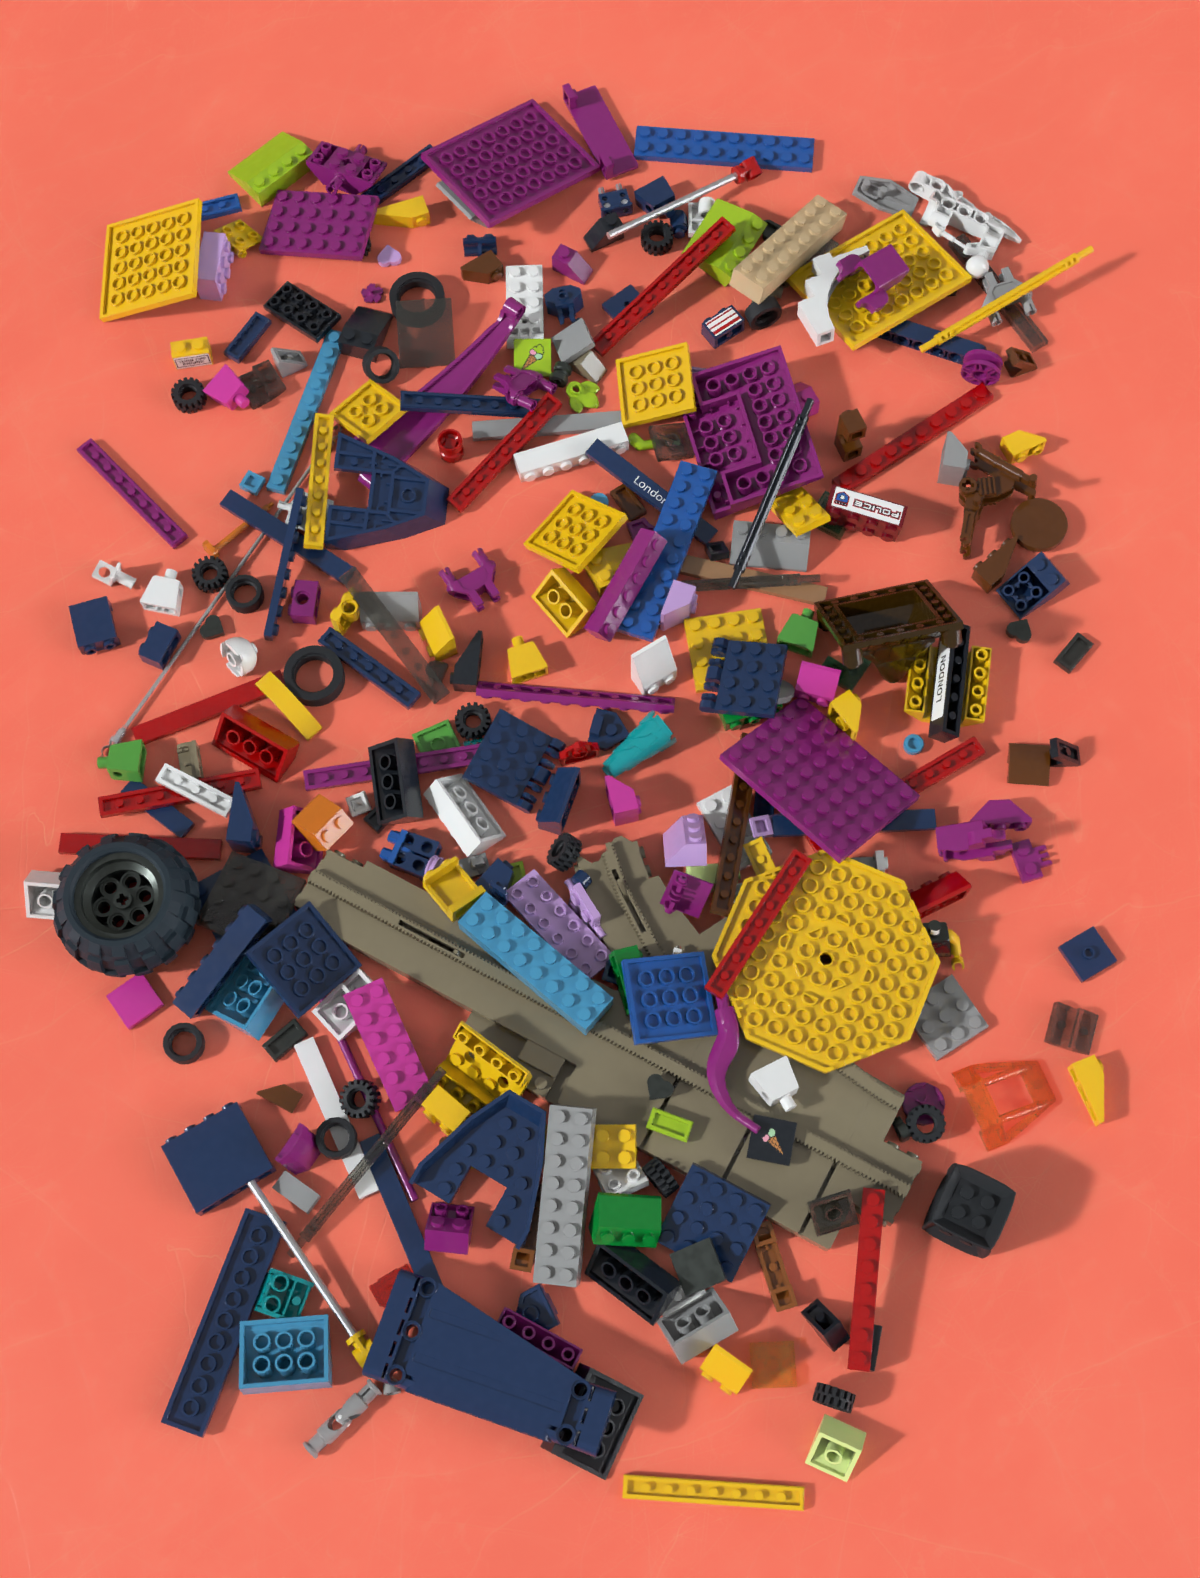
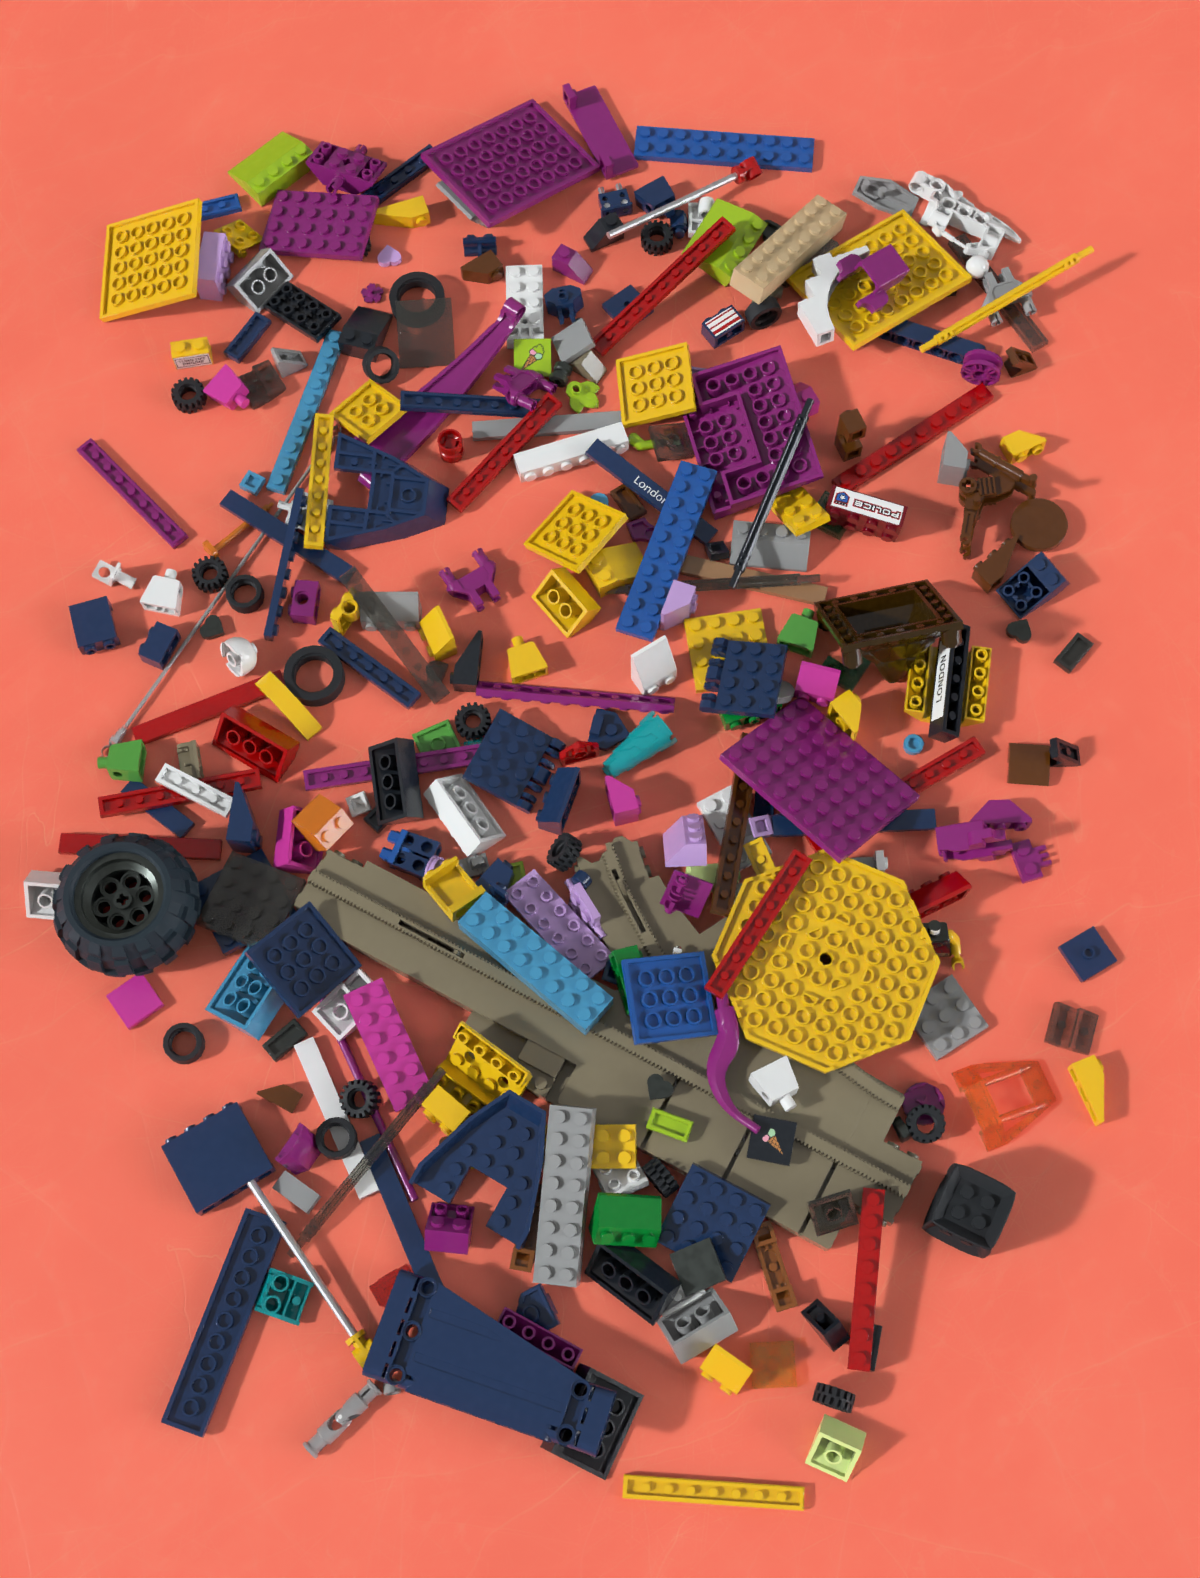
dark blue brick [172,904,273,1019] -> none
dark azure slope [239,1314,332,1395] -> none
magenta brick [584,528,667,642] -> none
none -> light grey slope [226,248,294,313]

